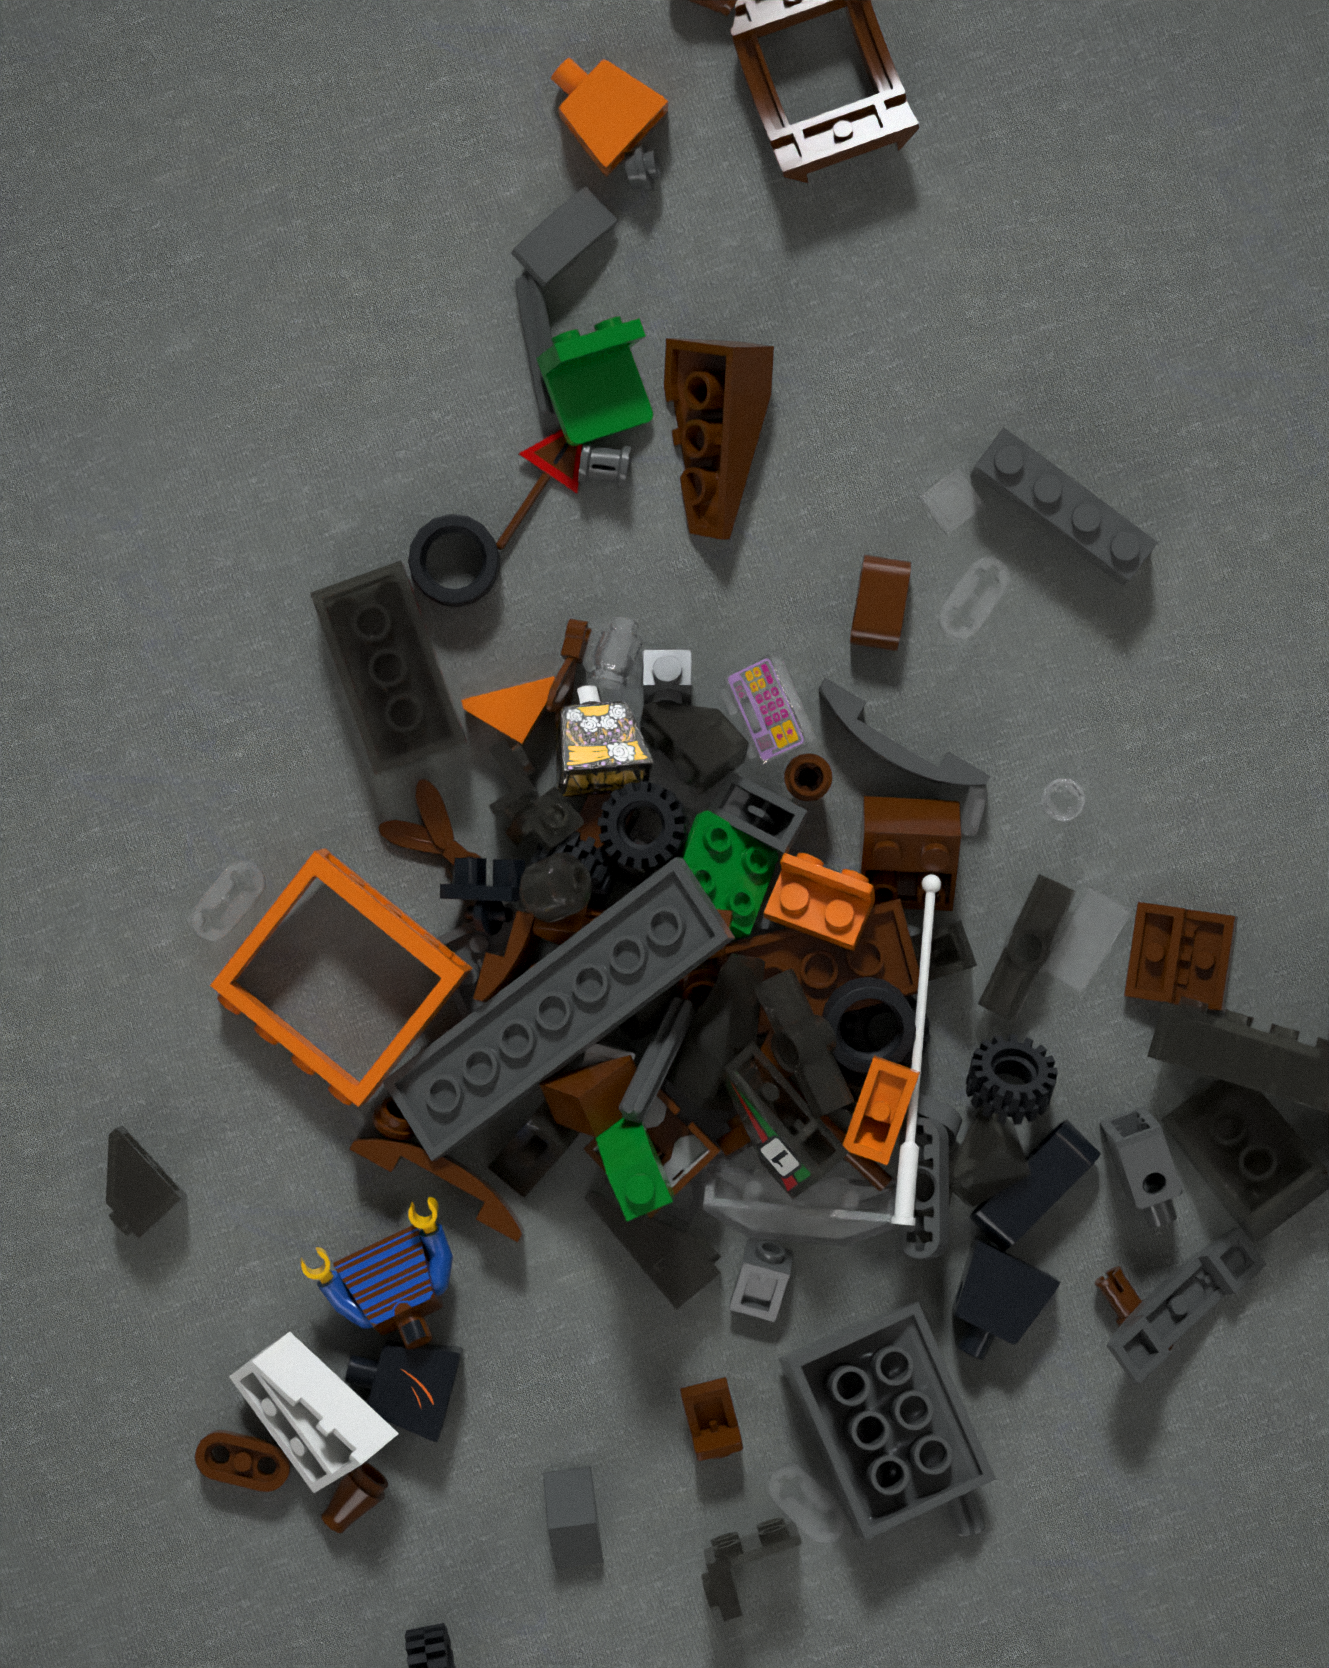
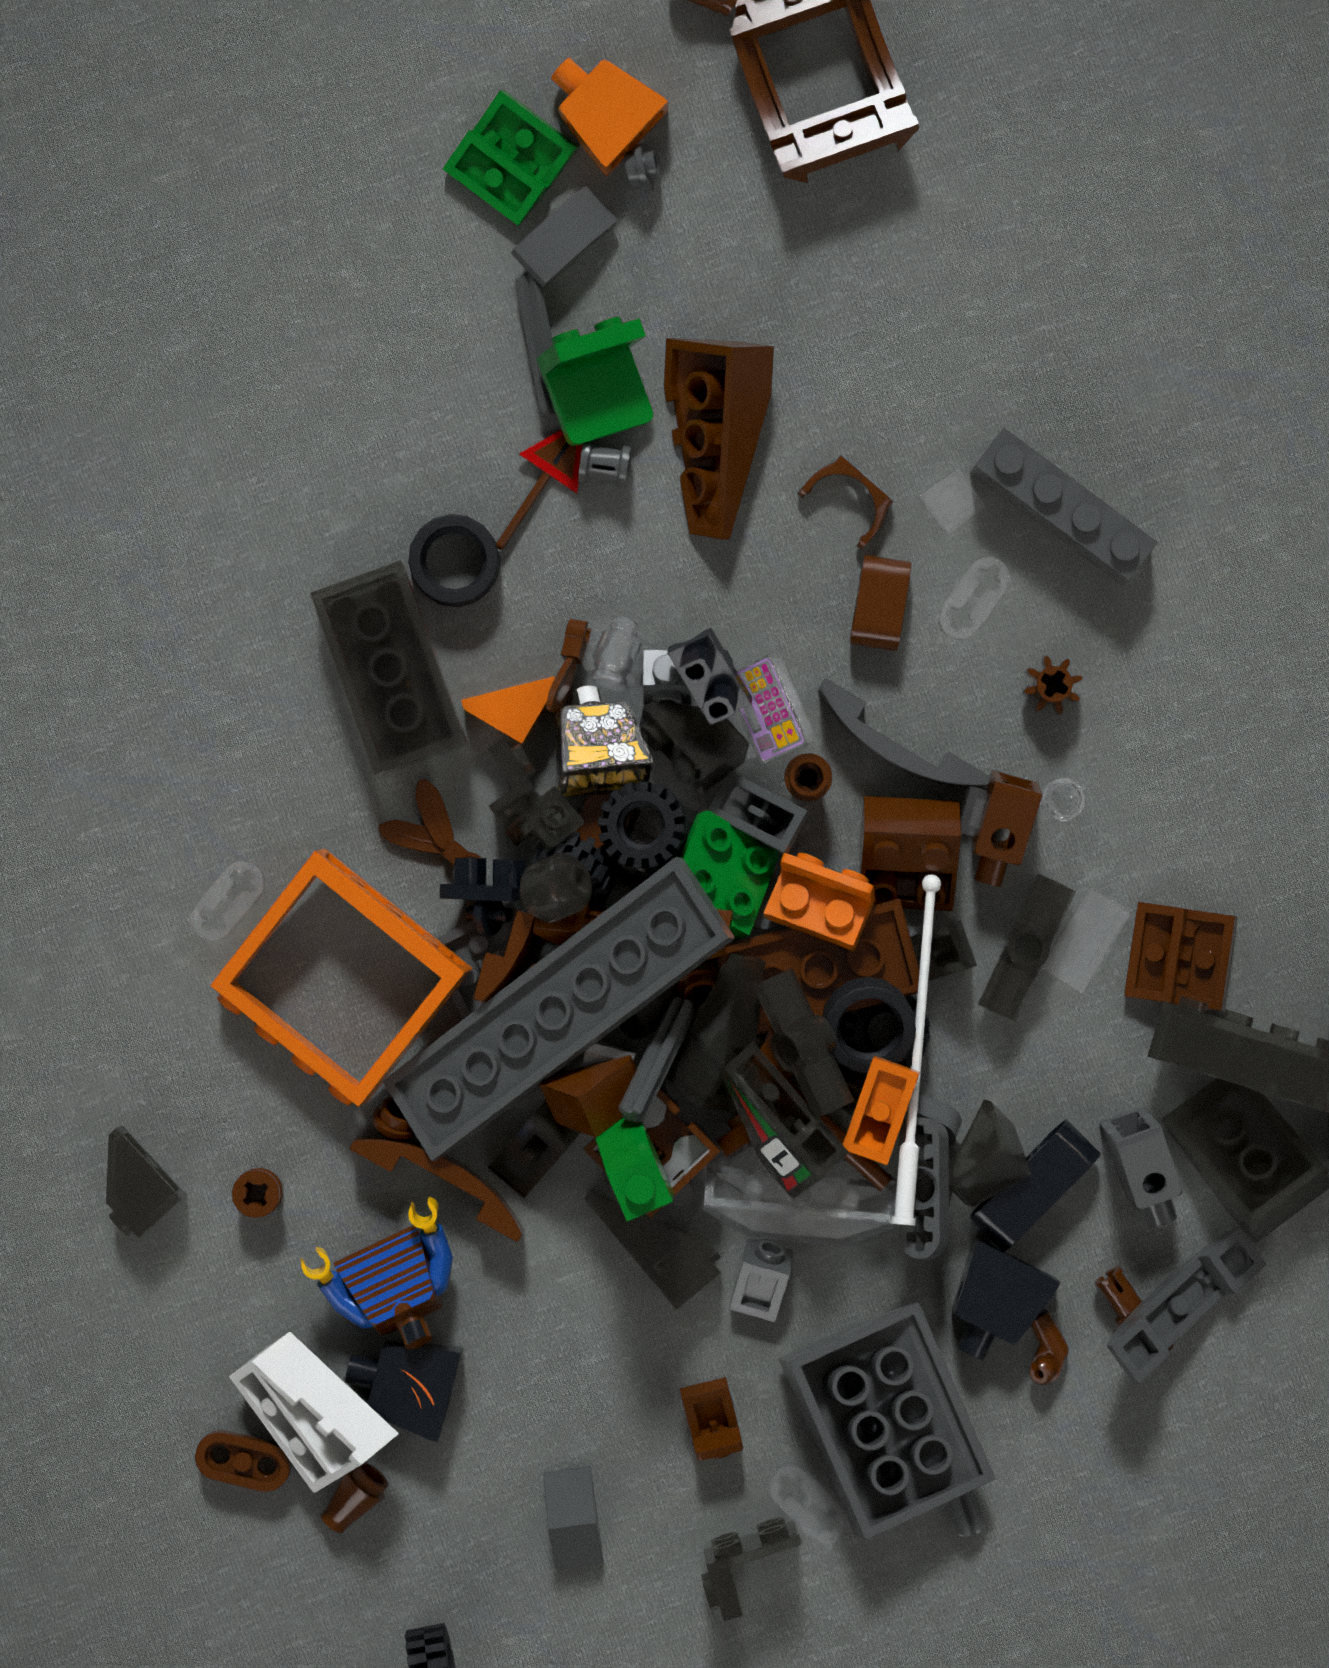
black tyre [965,1034,1058,1125] -> none
none -> reddish brown wheel [232,1167,283,1218]
none -> green slope [442,90,579,226]
none -> black hips [667,628,753,724]
none -> reddish brown cap [797,455,894,550]
none -> reddish brown torso [971,770,1043,887]
none -> reddish brown gear [1022,655,1083,715]
none -> reddish brown arm [1029,1311,1069,1385]

